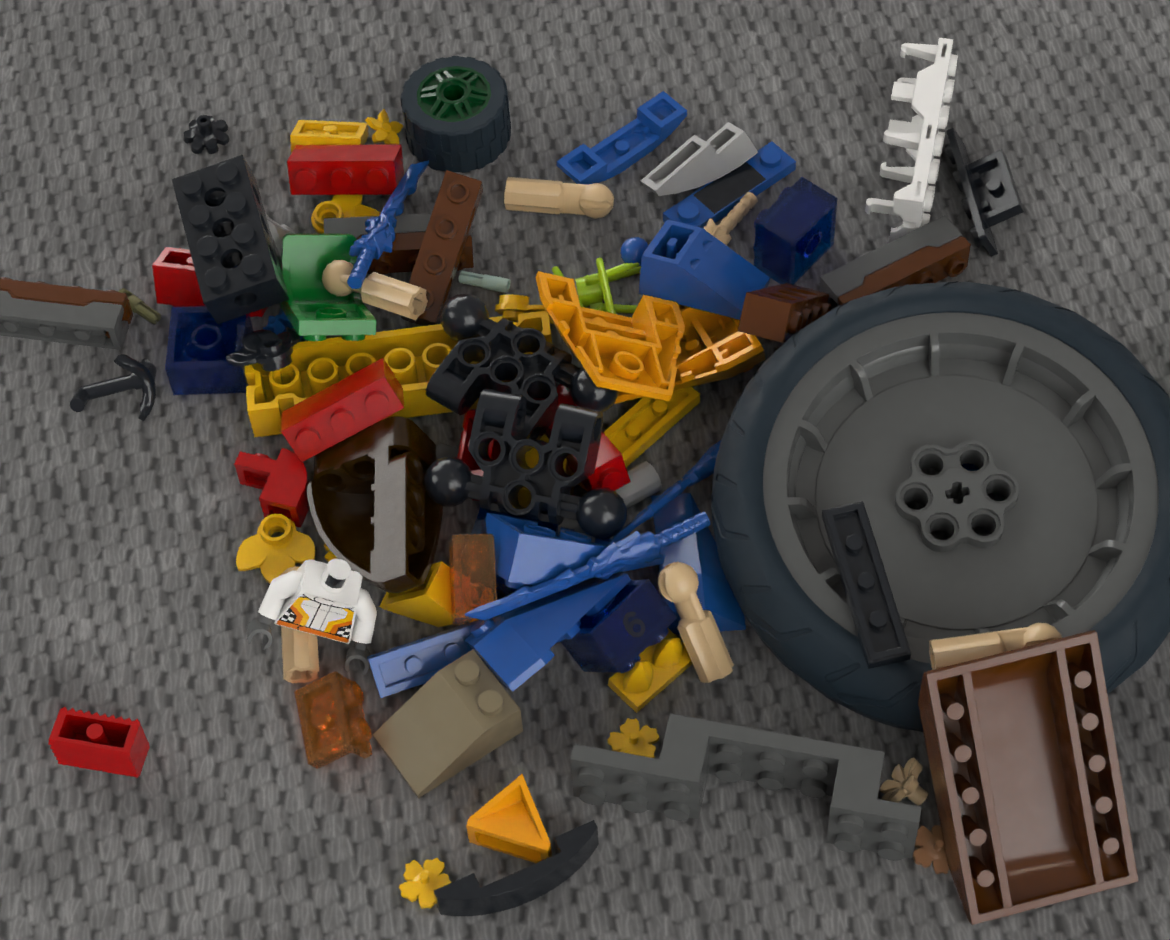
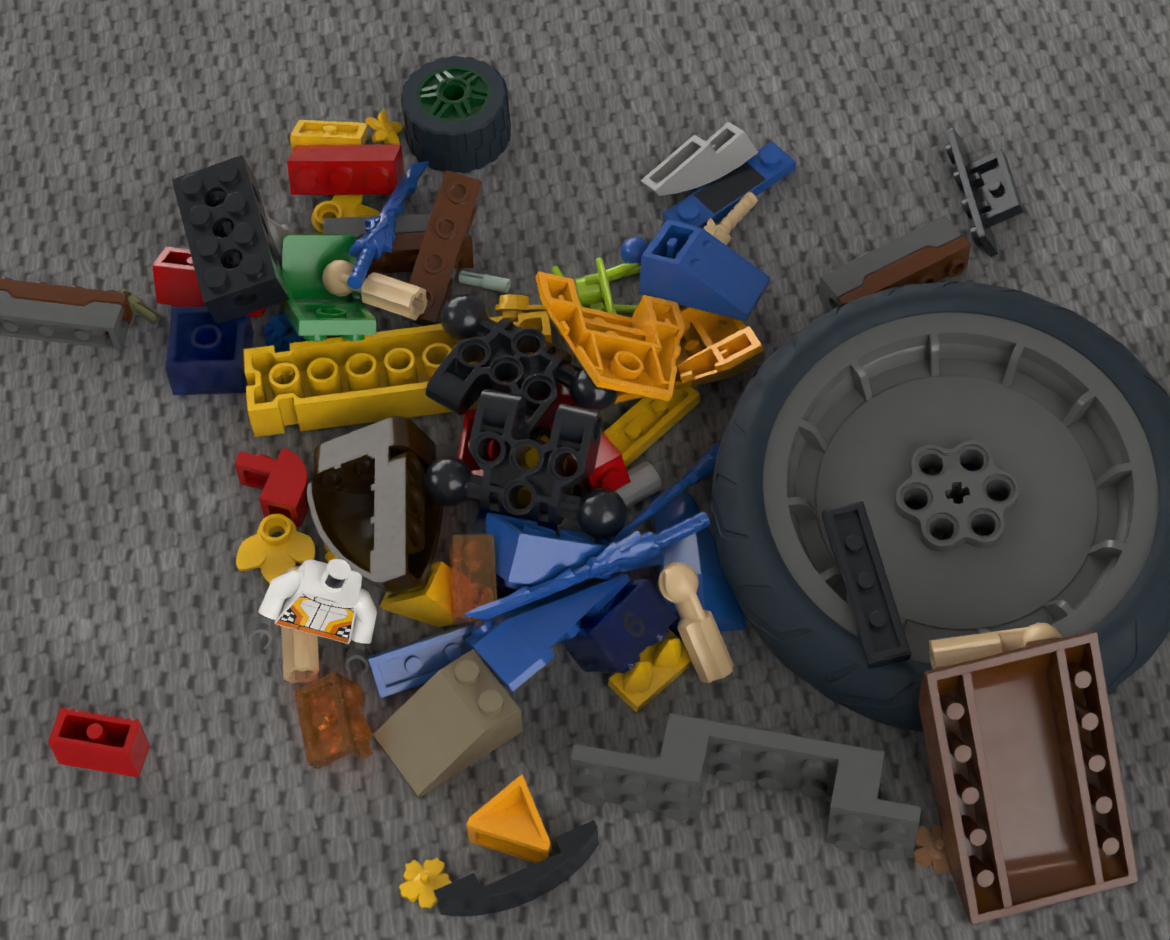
black piece [70,354,157,421] -> none
black plant [183,115,230,154] -> none
black plate [225,329,300,371] -> none
red brick [281,358,404,463] -> none
tan piece [504,177,614,219] -> none
blue slope [556,91,687,185] -> none
yellow plant [607,718,659,758] -> none
reddish brown brick [738,283,832,343] -> none
clear blue brick [753,177,838,285] -> none
white piece [865,38,958,243] -> none
tan plant [879,757,928,806] -> none

